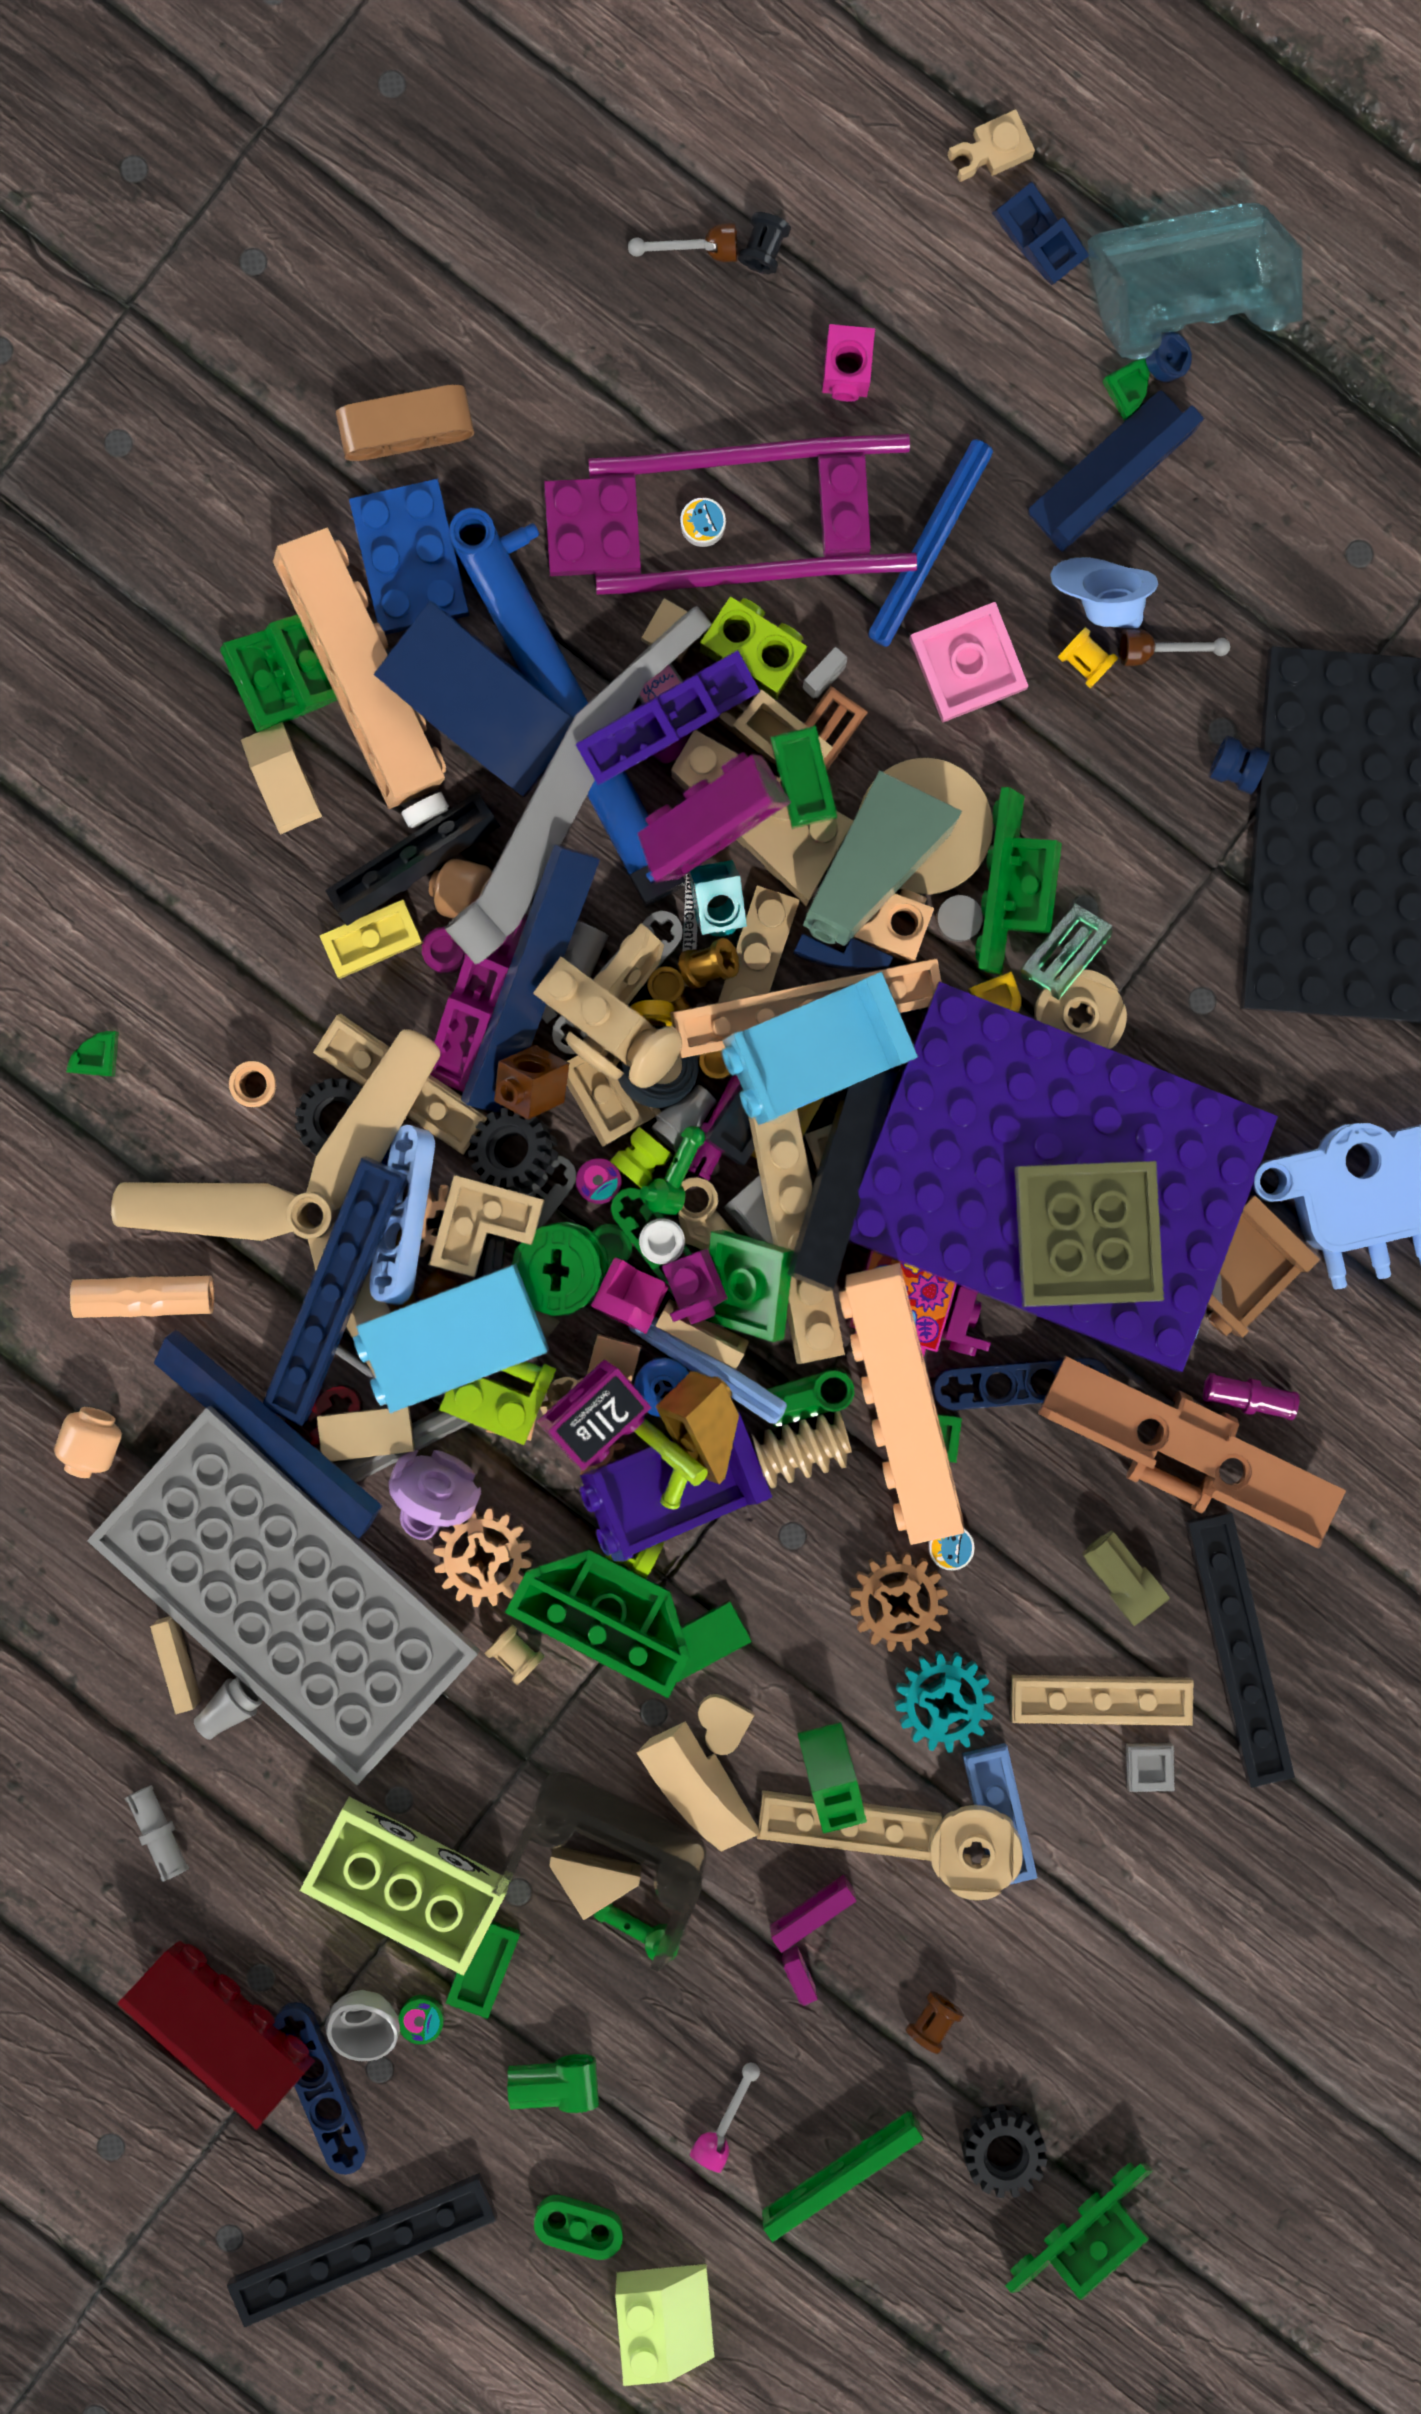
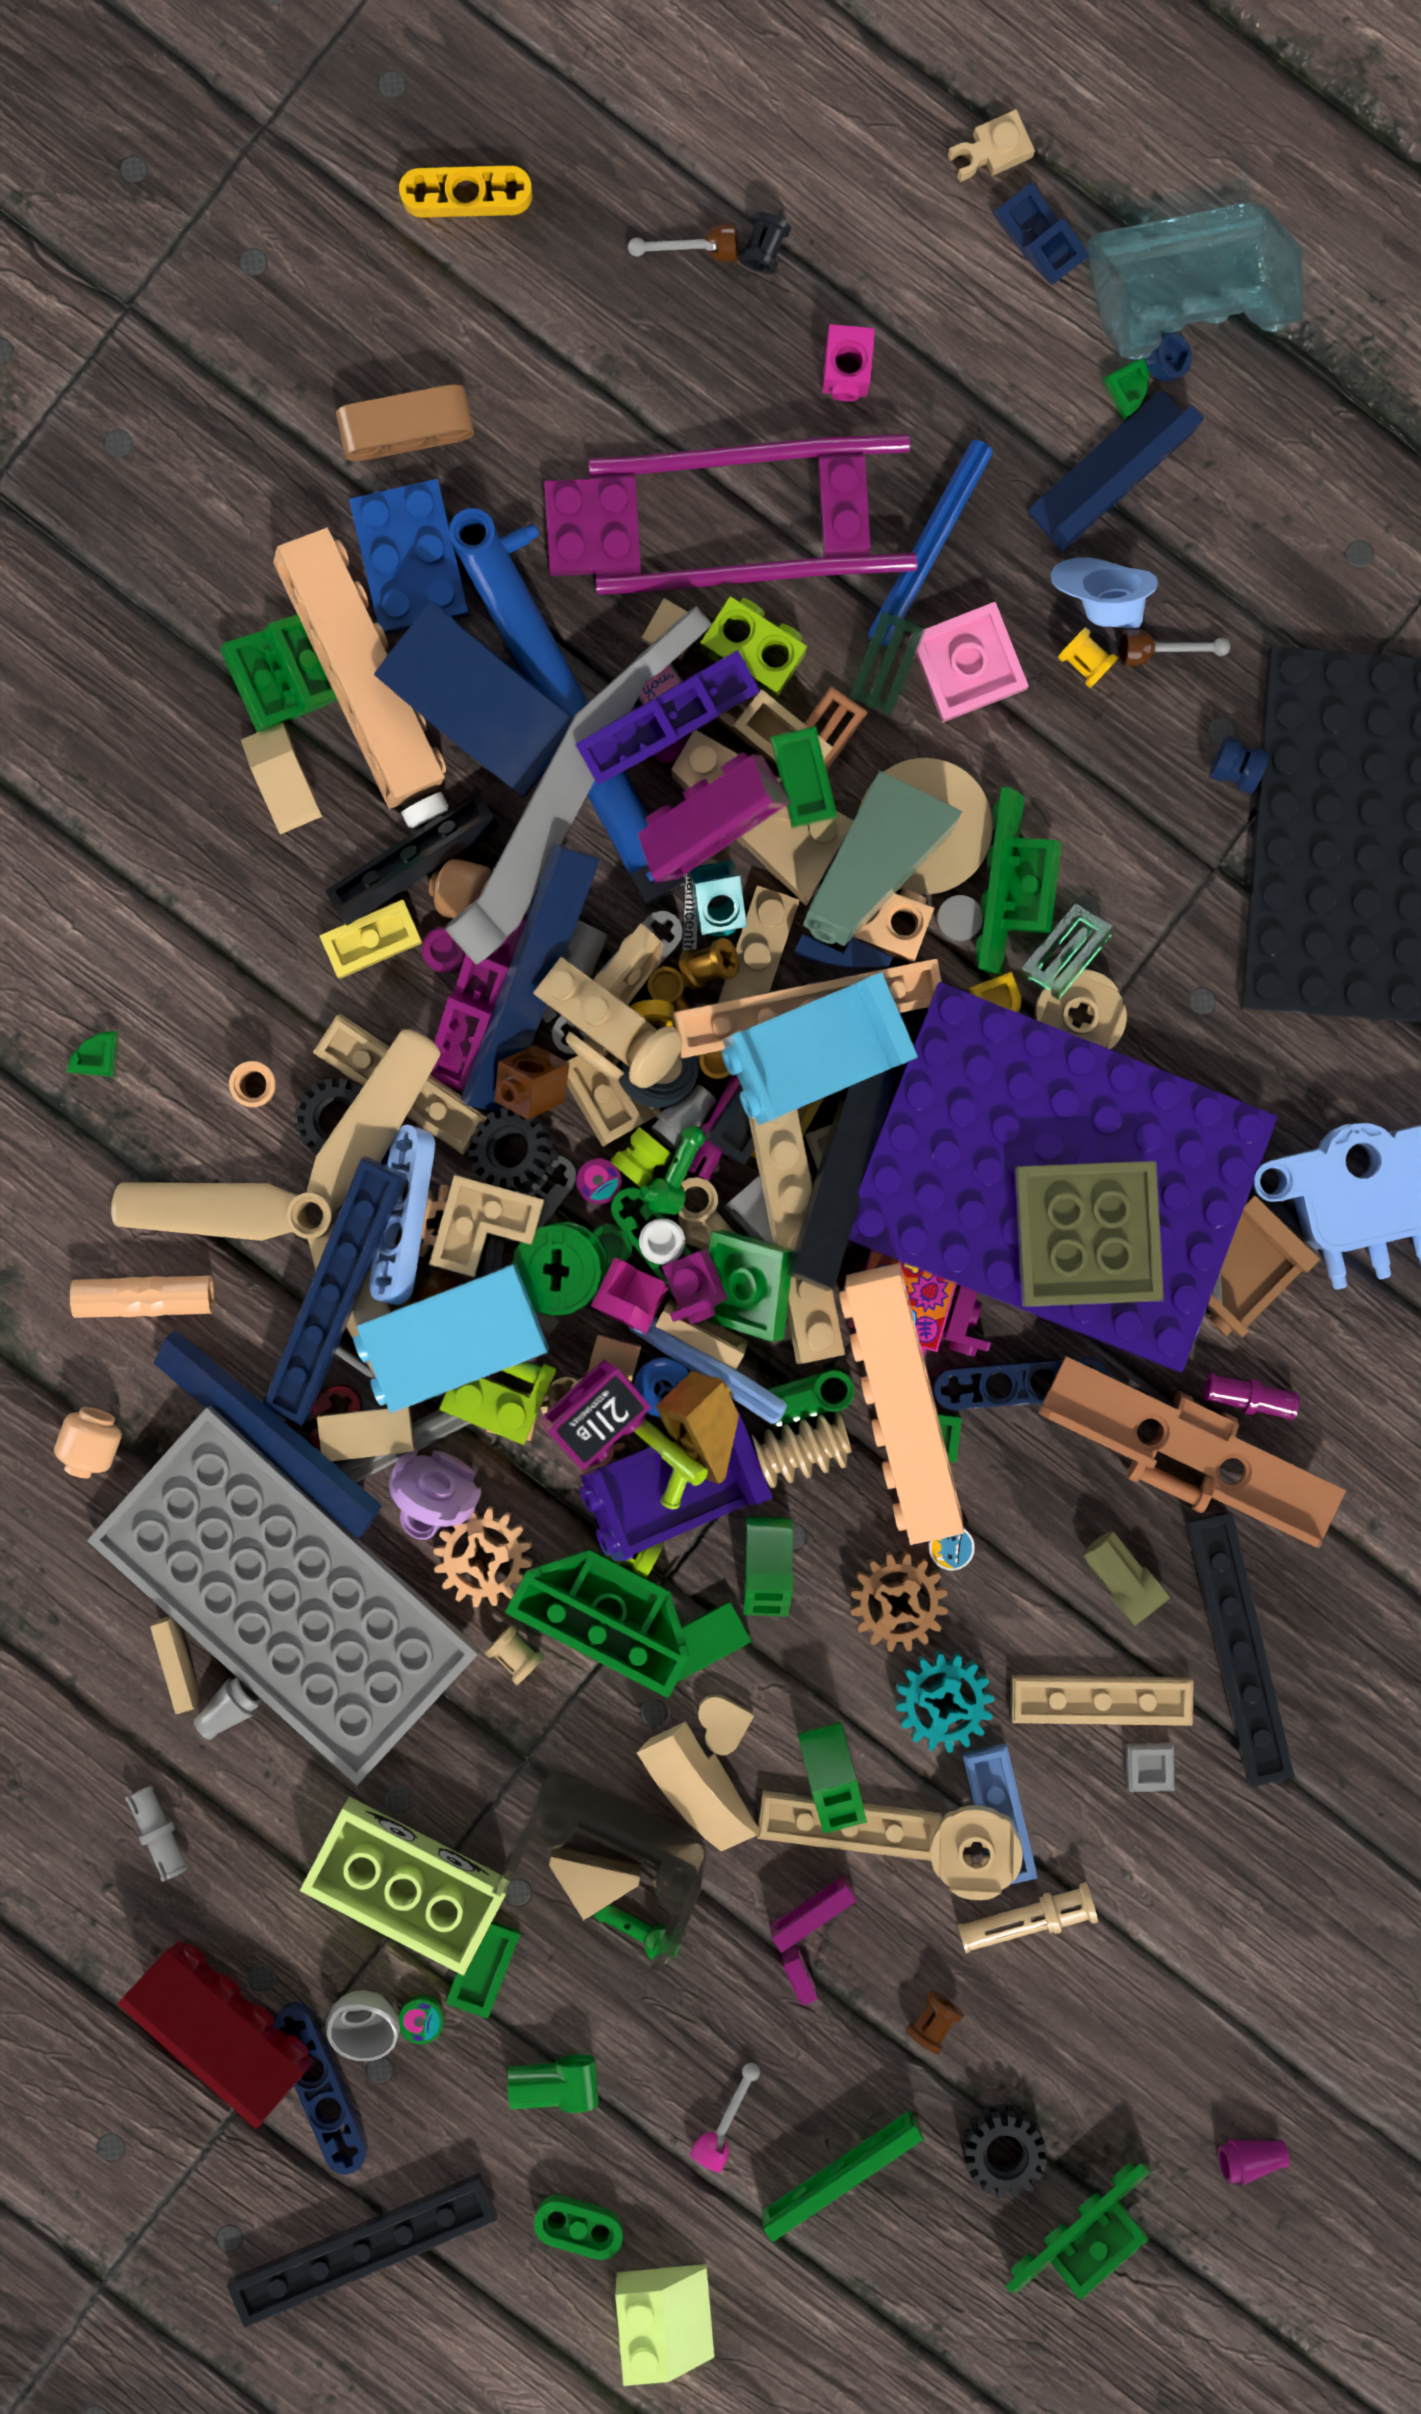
tile [680,498,726,547] -> none
light grey tile [802,647,847,699] -> none
none -> yellow beam [399,166,533,218]
none -> green tile [743,1516,793,1617]
none -> clear green tile [849,611,927,715]
none -> tan pin [958,1882,1098,1953]
none -> magenta cone [1218,2139,1290,2186]

